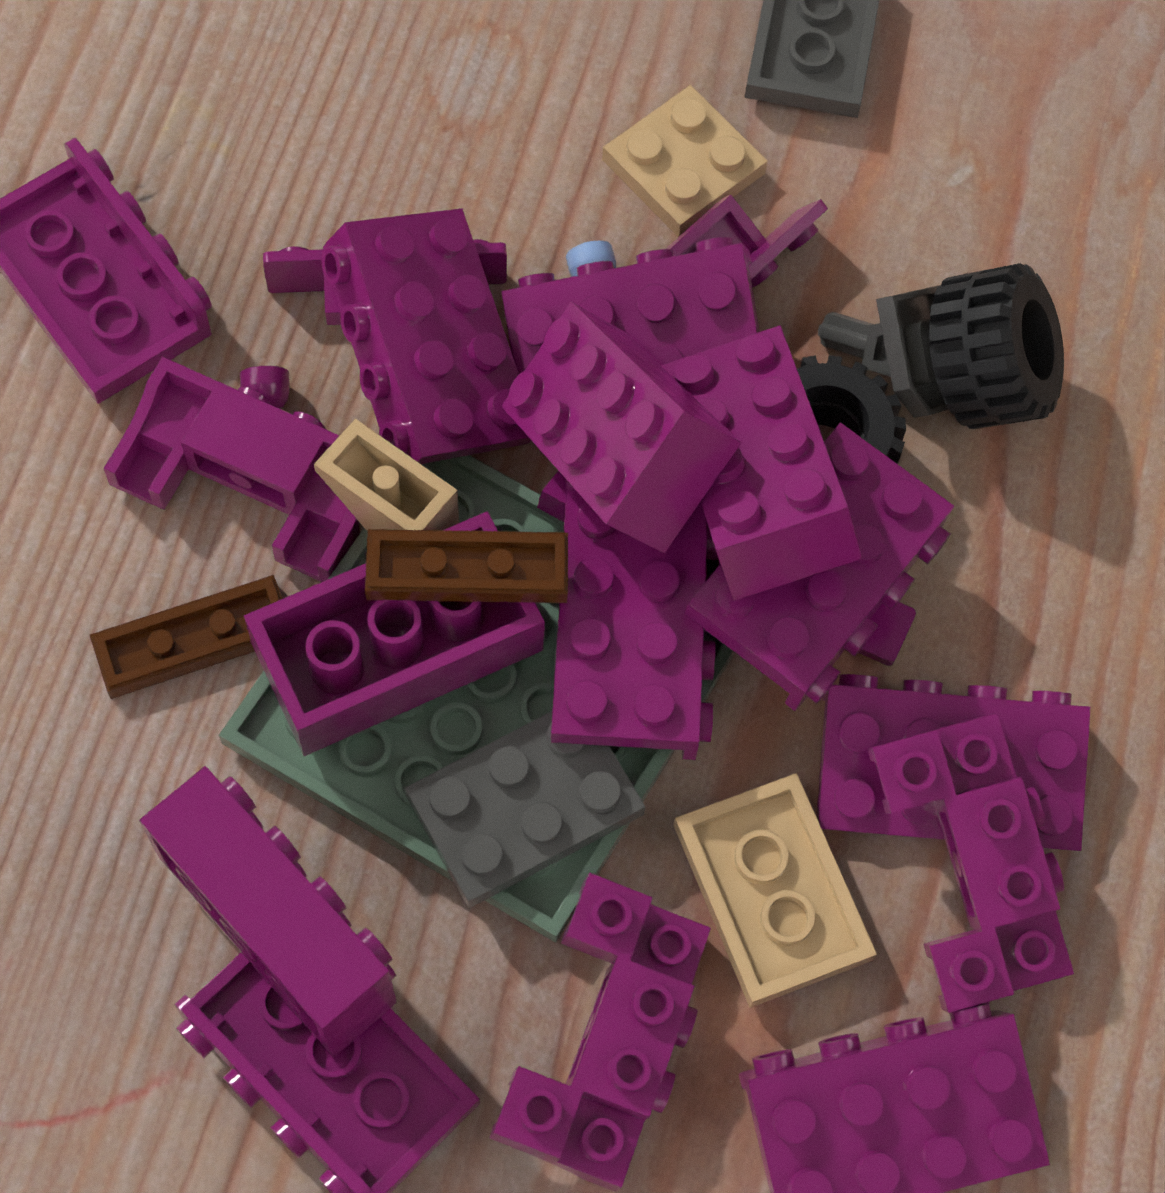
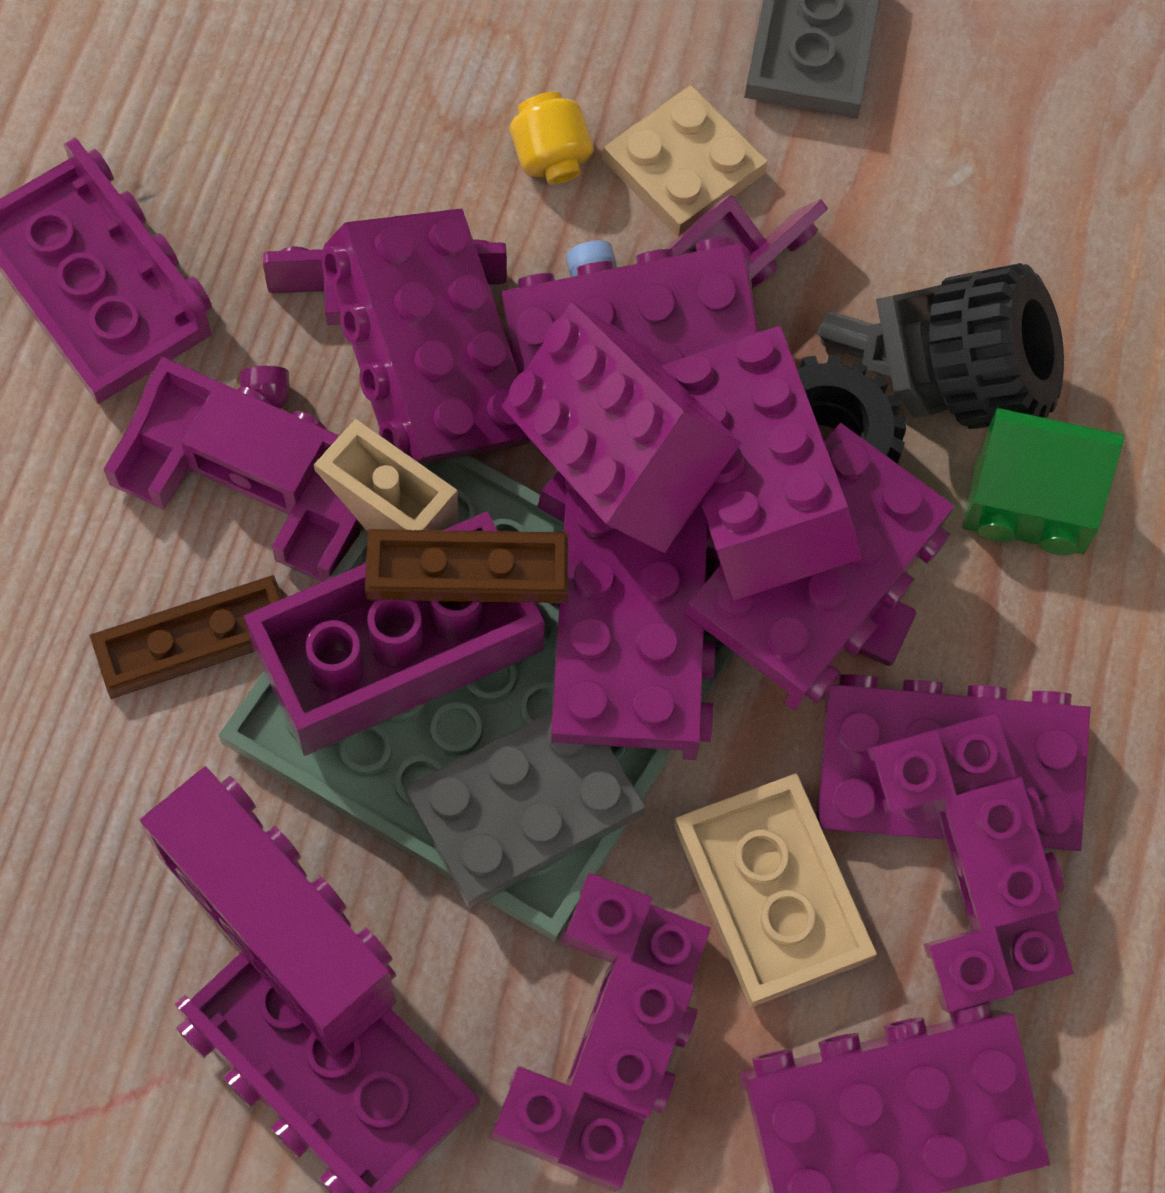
none -> yellow head [509,92,594,185]
none -> green slope [962,408,1124,555]

